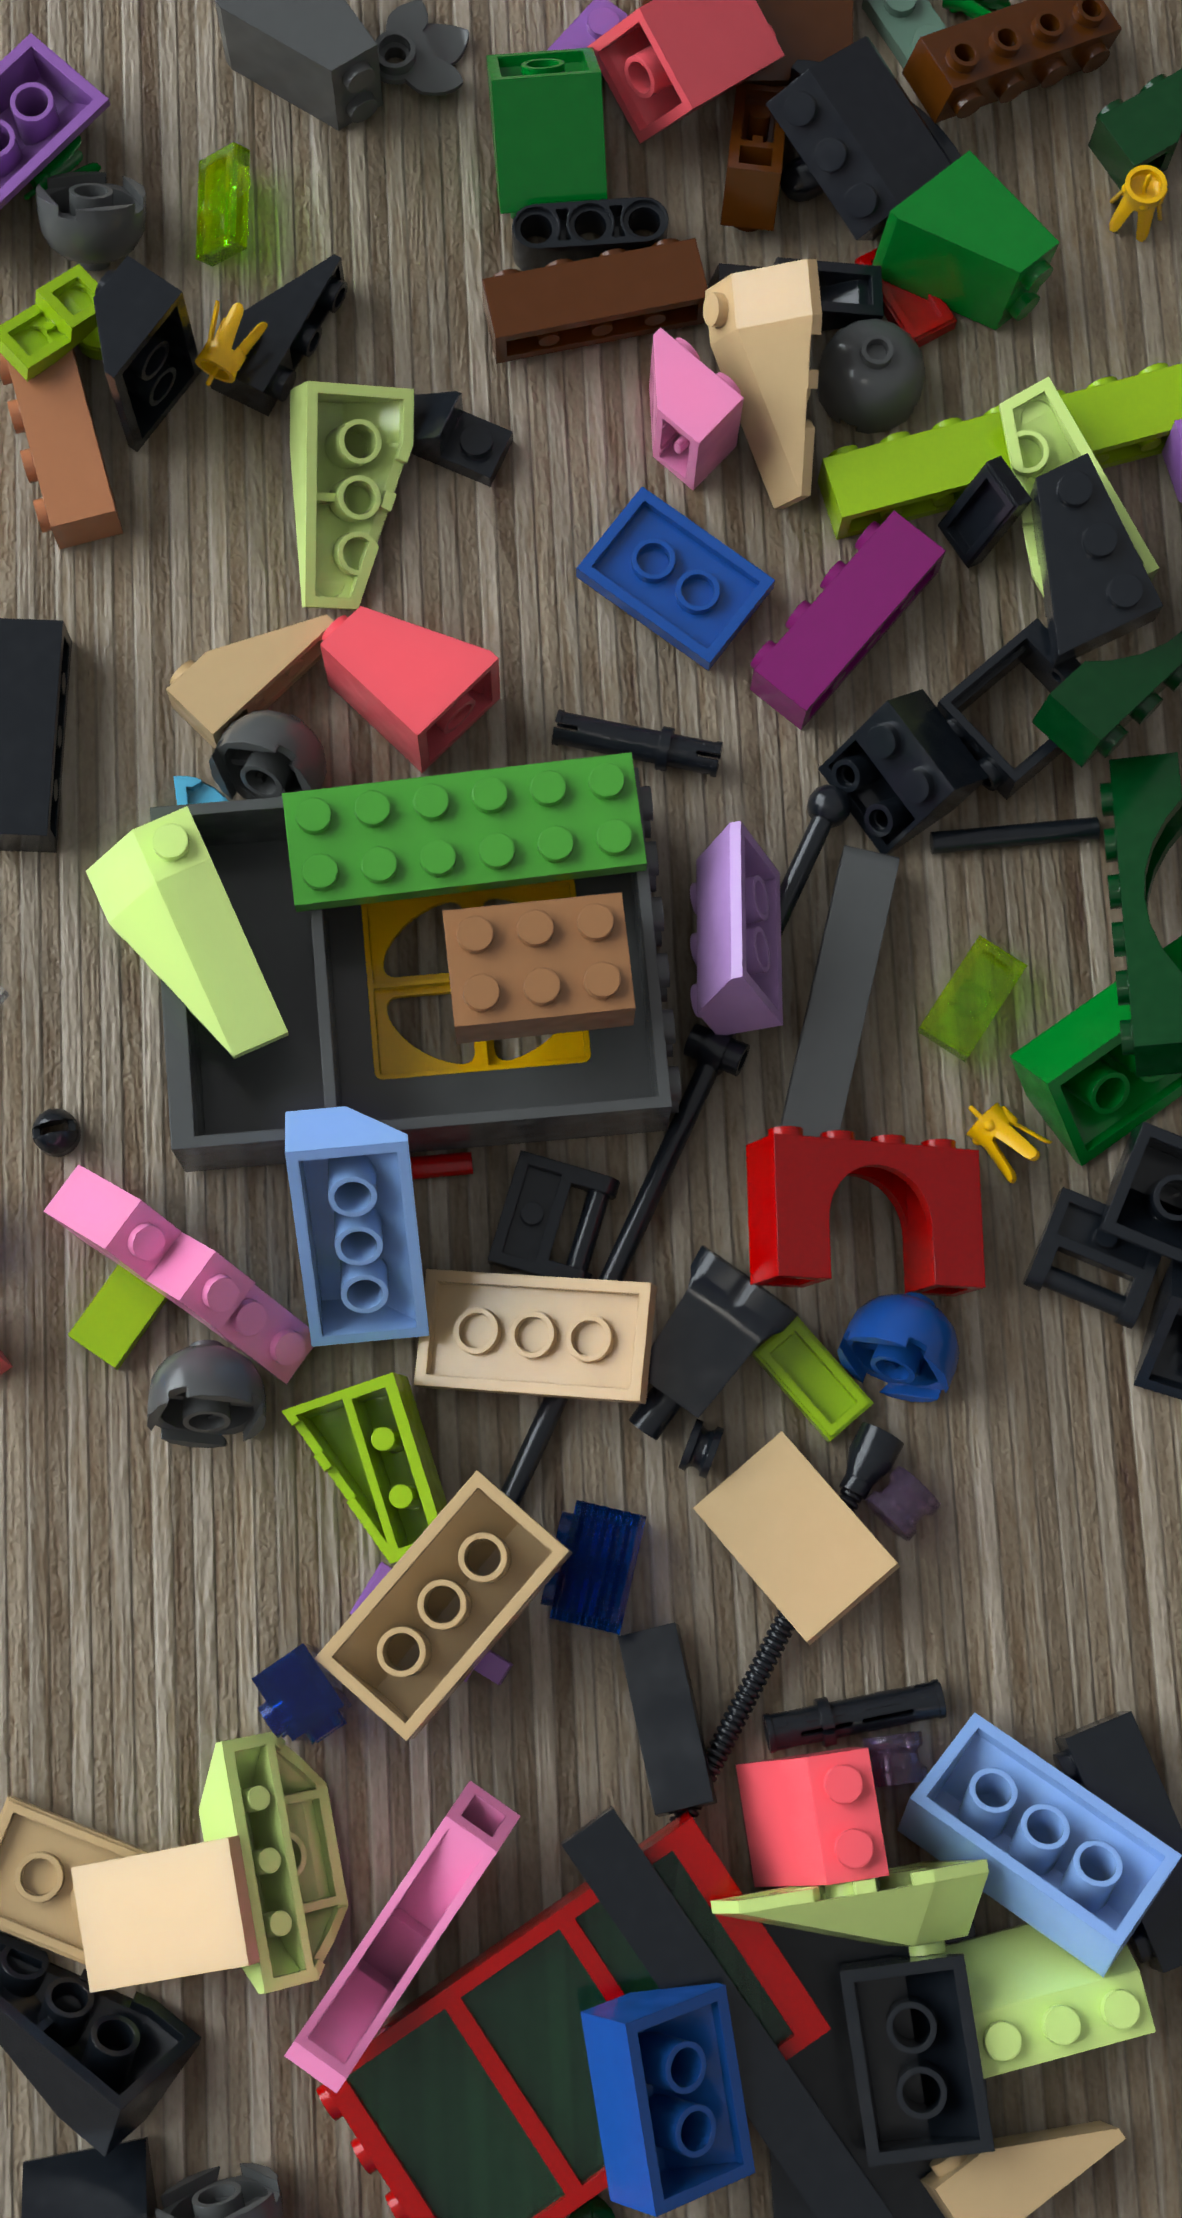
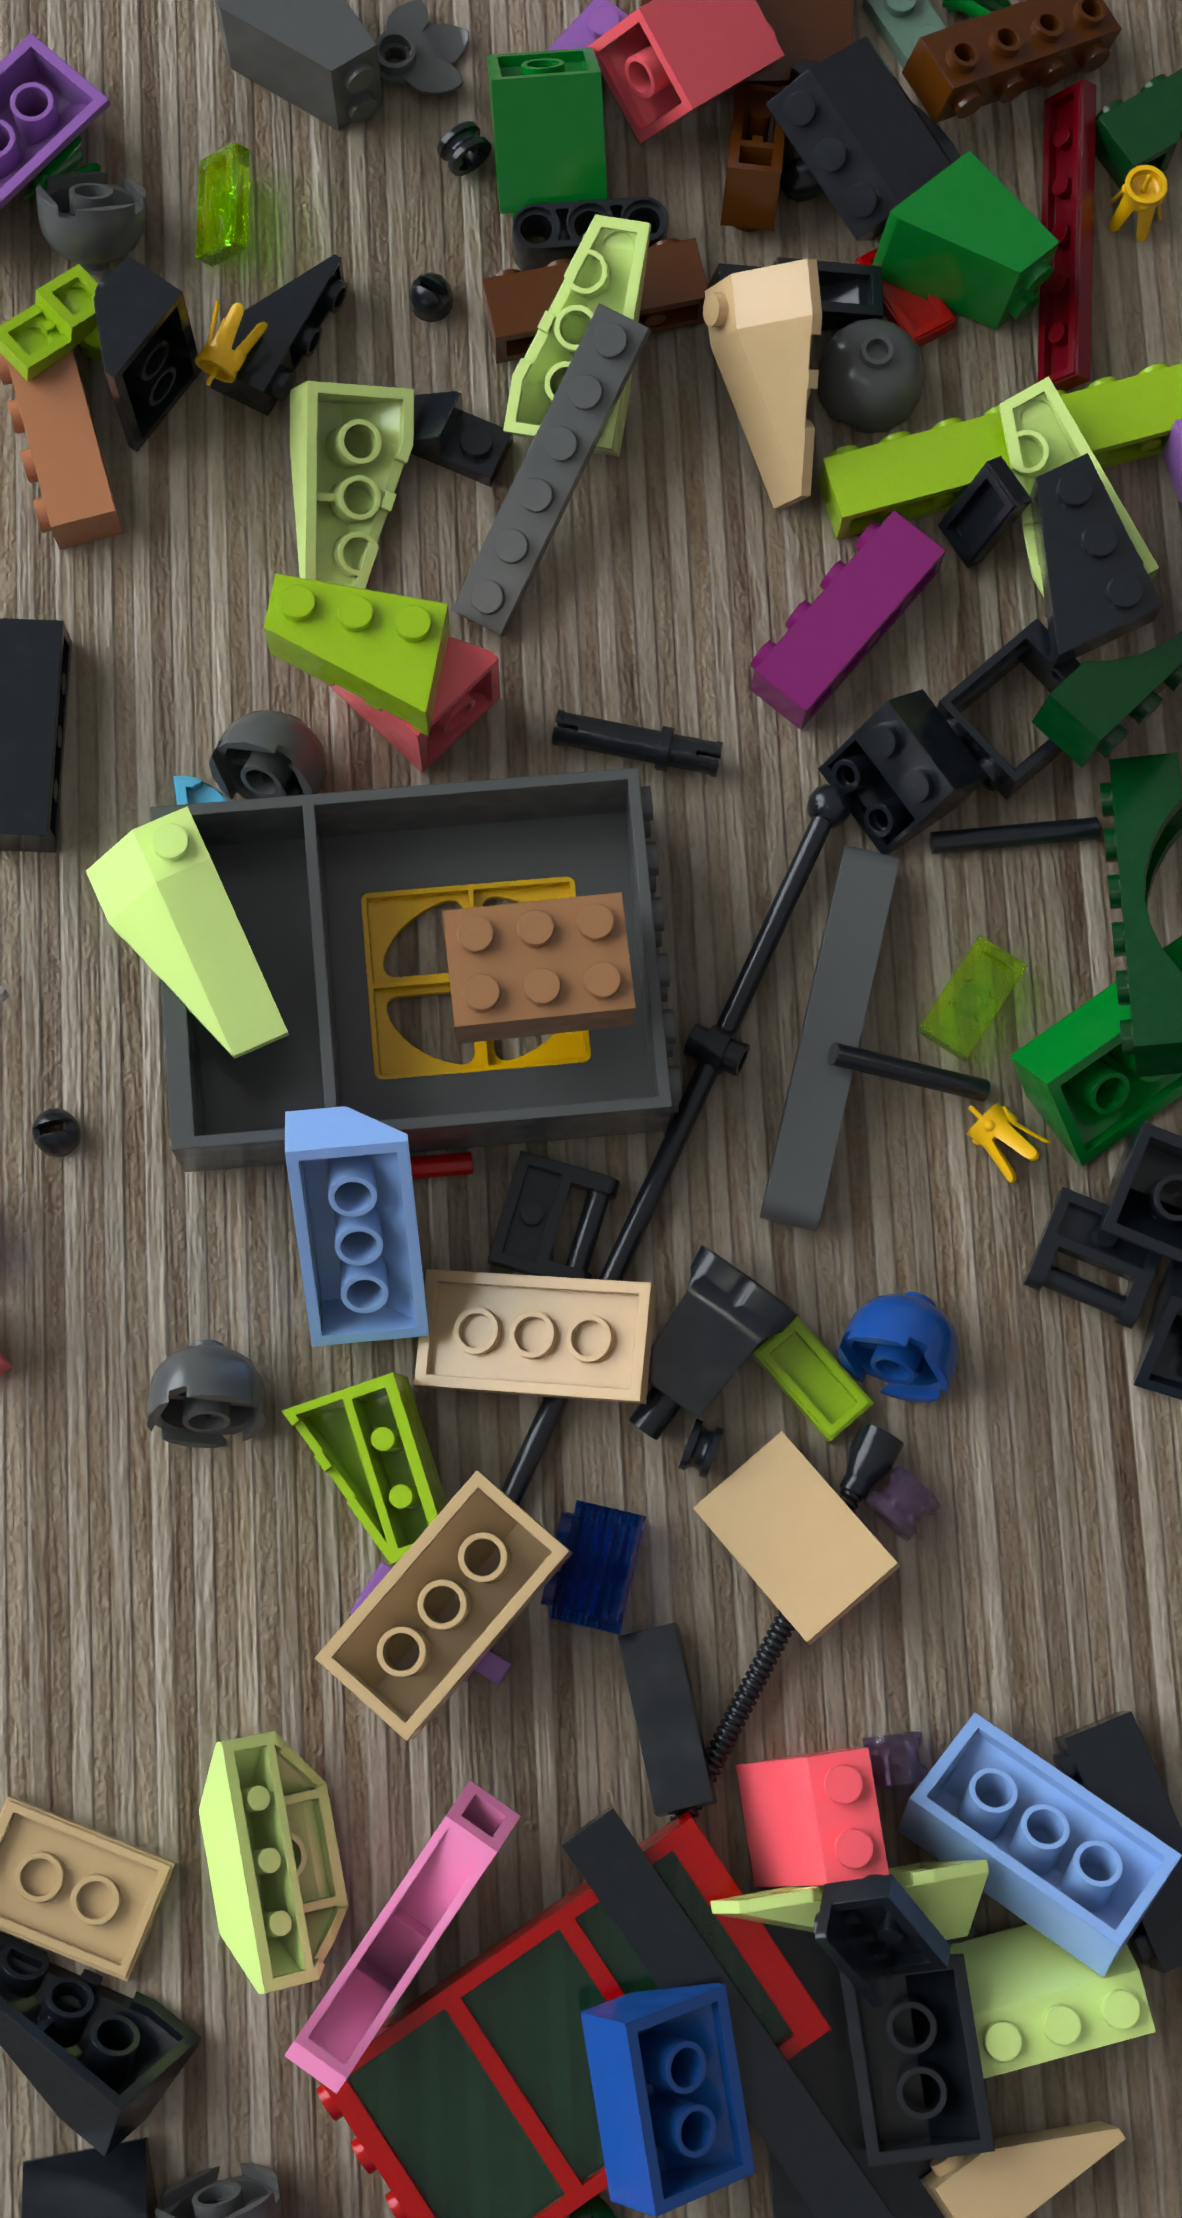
bright pink arch [44,1164,313,1384] -> none
lime tile [68,1265,168,1370] -> none
tile [71,1835,260,1993] -> none
tan slope [166,614,334,749] -> none
clear blue brick [252,1643,352,1744] -> none
bright green plate [282,752,647,912] -> none
blue plate [576,486,775,671] -> none
bright pink slope [649,327,744,491] -> none
lavender slope [690,821,783,1035] -> none
red arch [746,1126,986,1297] -> none
black pin [762,1679,947,1753] -> none
none -> lime wedge [264,573,450,737]
none -> black hinge [409,272,453,322]
none -> black bush [437,121,491,176]
none -> dark grey plate [452,303,651,636]
none -> yellowish green wedge [503,214,651,457]
none -> black bracket [814,1874,951,2008]
none -> black bar [828,1042,990,1102]
none -> dark red tile [1037,79,1097,392]

